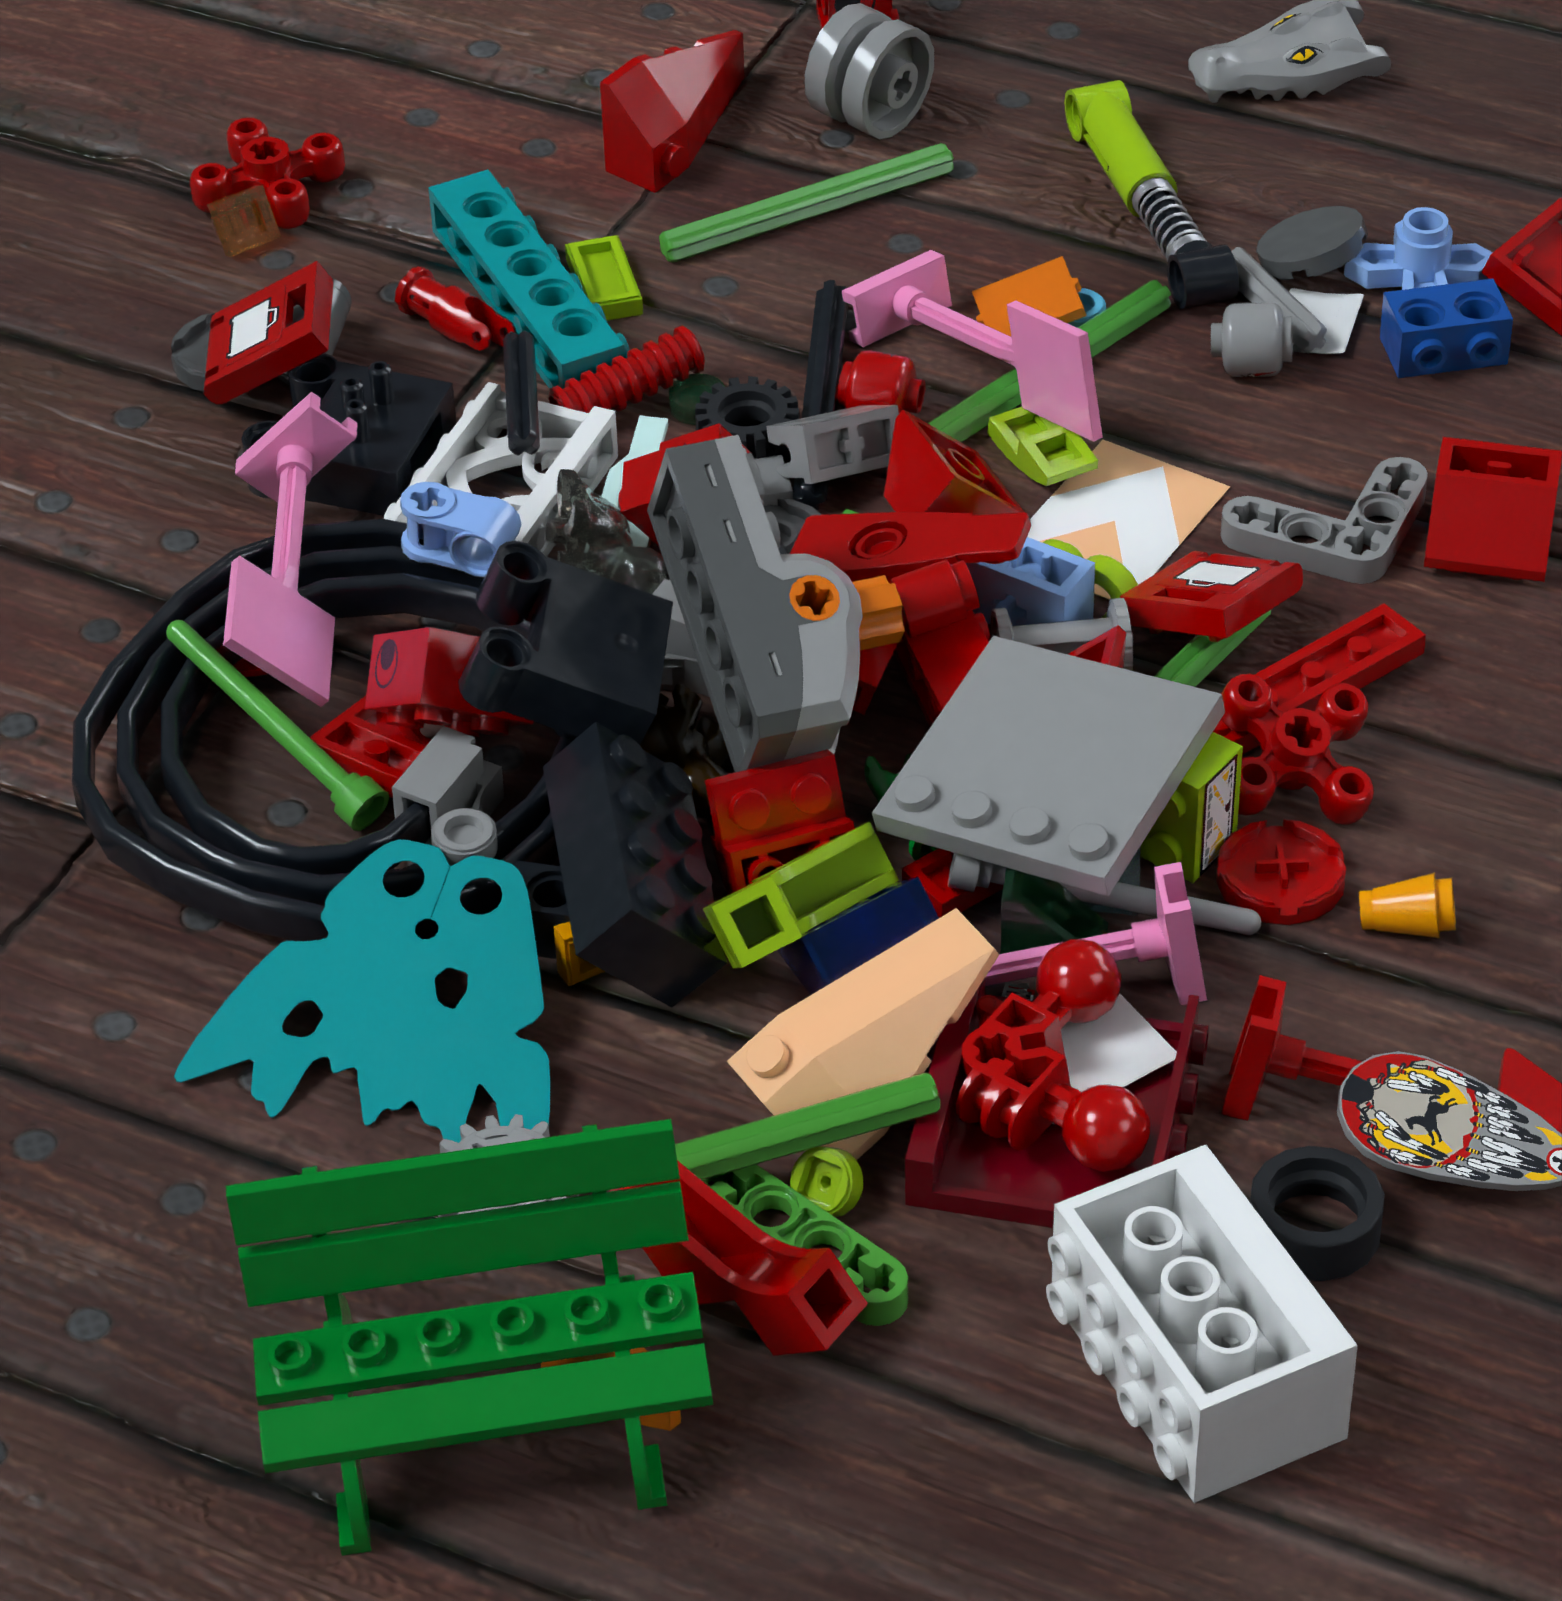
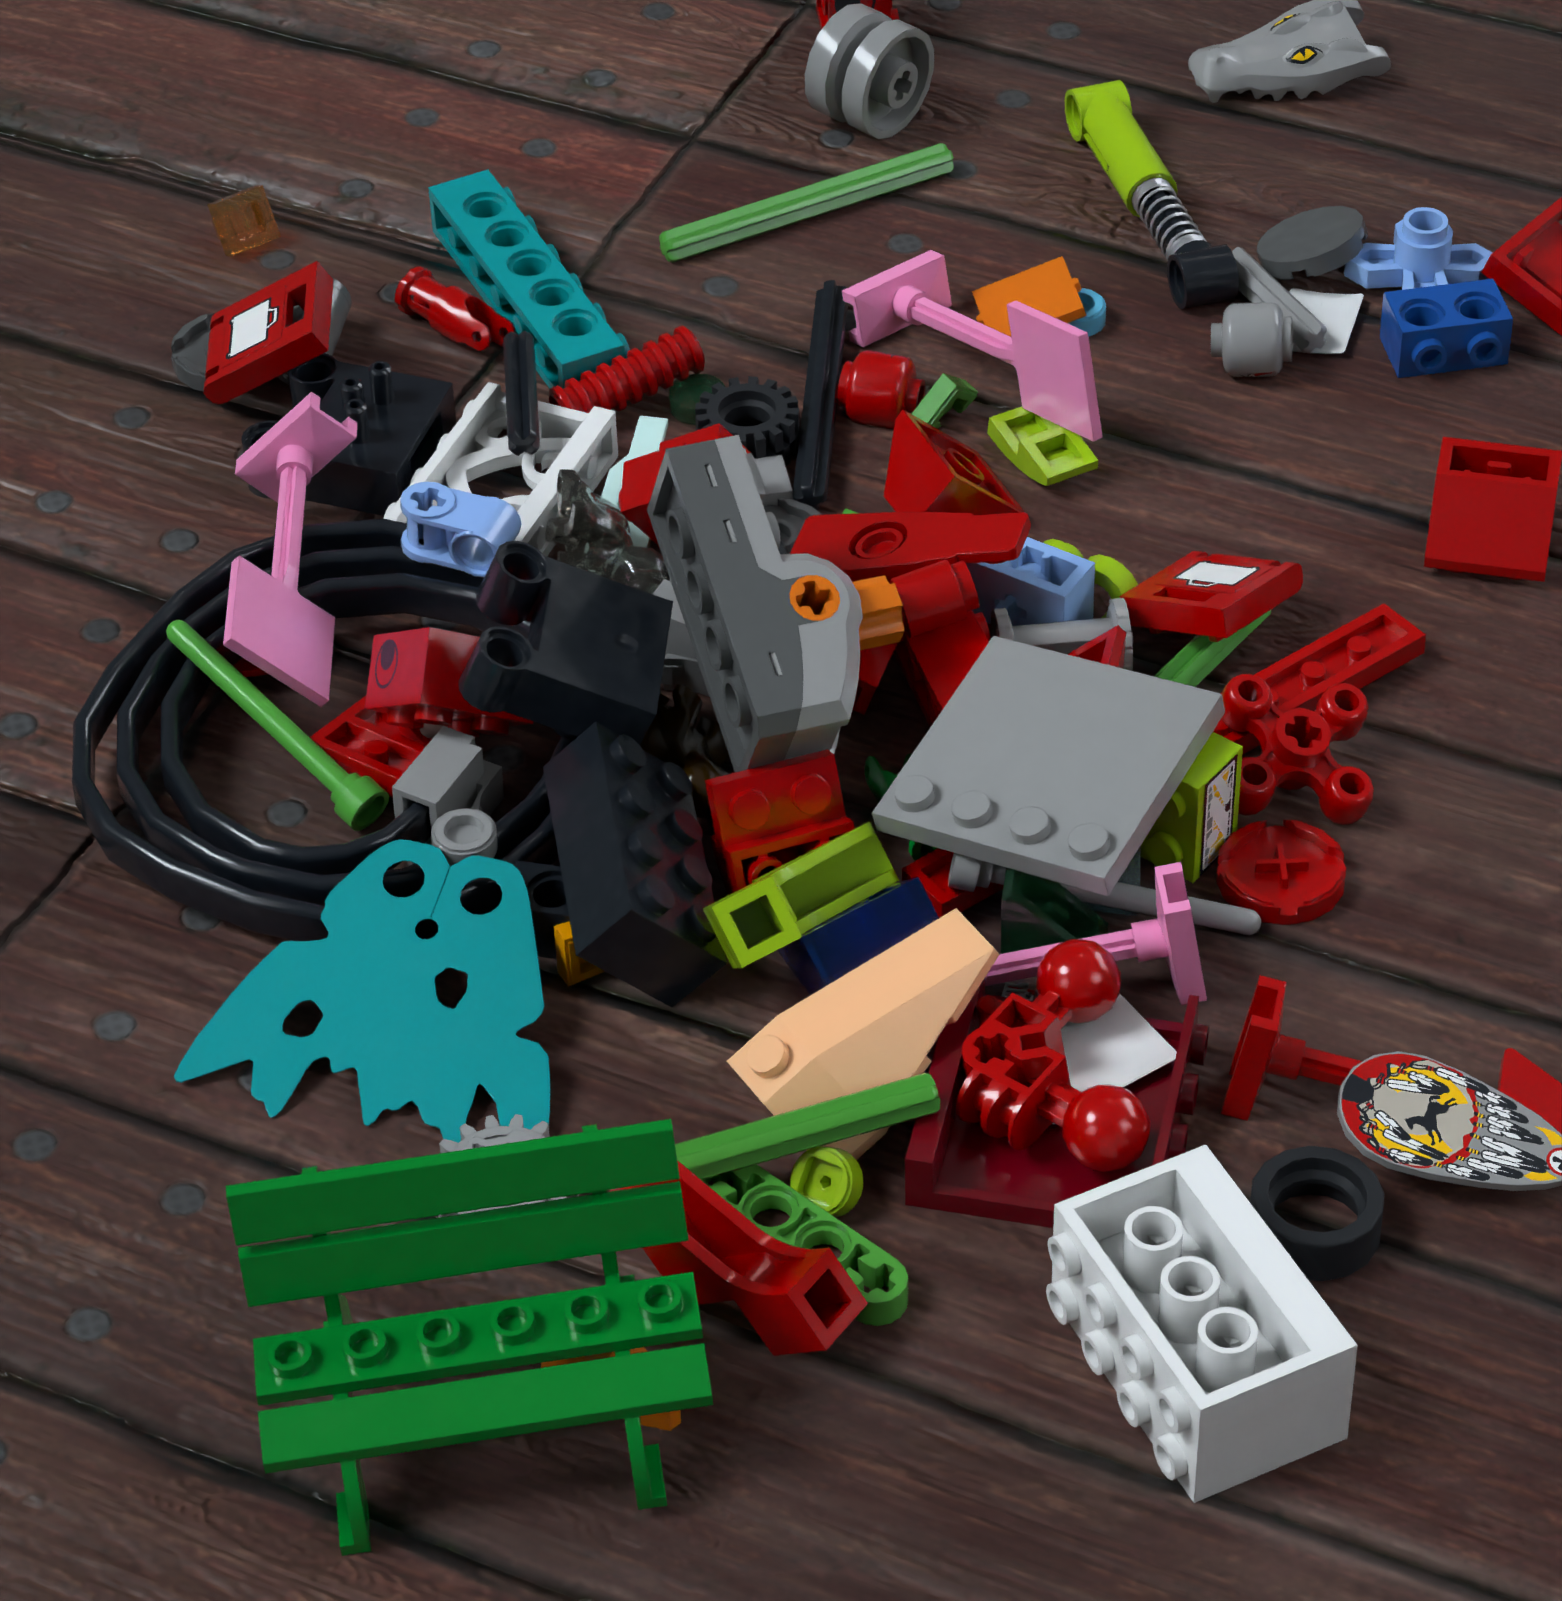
red gear [190,117,345,229] -> none
lime tile [565,235,643,320] -> none
red wedge [600,30,745,193] -> none
light grey hinge [766,405,899,484] -> none
bright green axle [928,280,1172,443] -> none
sticker [1027,440,1231,600] -> none
light grey beam [1220,457,1428,584] -> none
light orange cone [1359,872,1456,938] -> none
none -> bright green tile [911,373,978,428]

